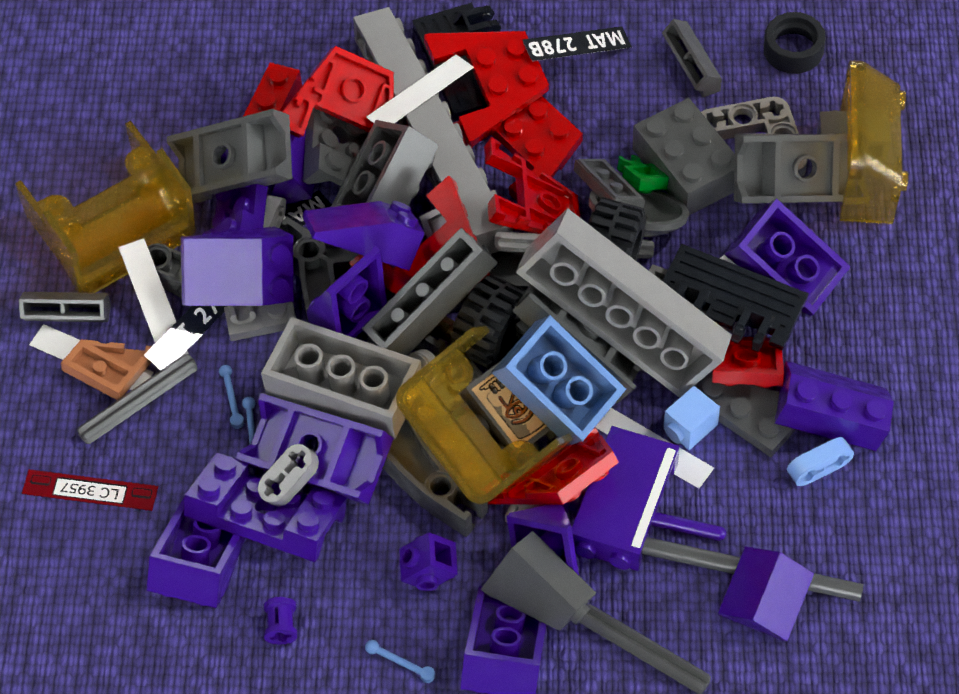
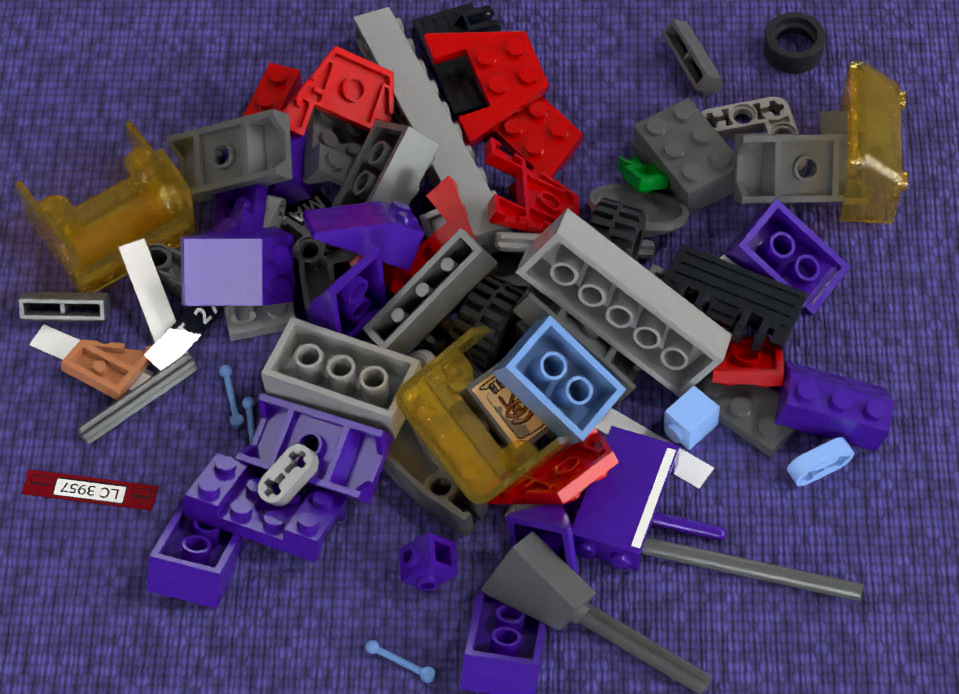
dark purple bush [263,597,297,645] -> none
white sticker [366,55,474,123] -> none
black sticker [522,26,632,61] -> none
dark grey tile [573,159,645,208] -> none
dark purple slope [718,546,814,642] -> none

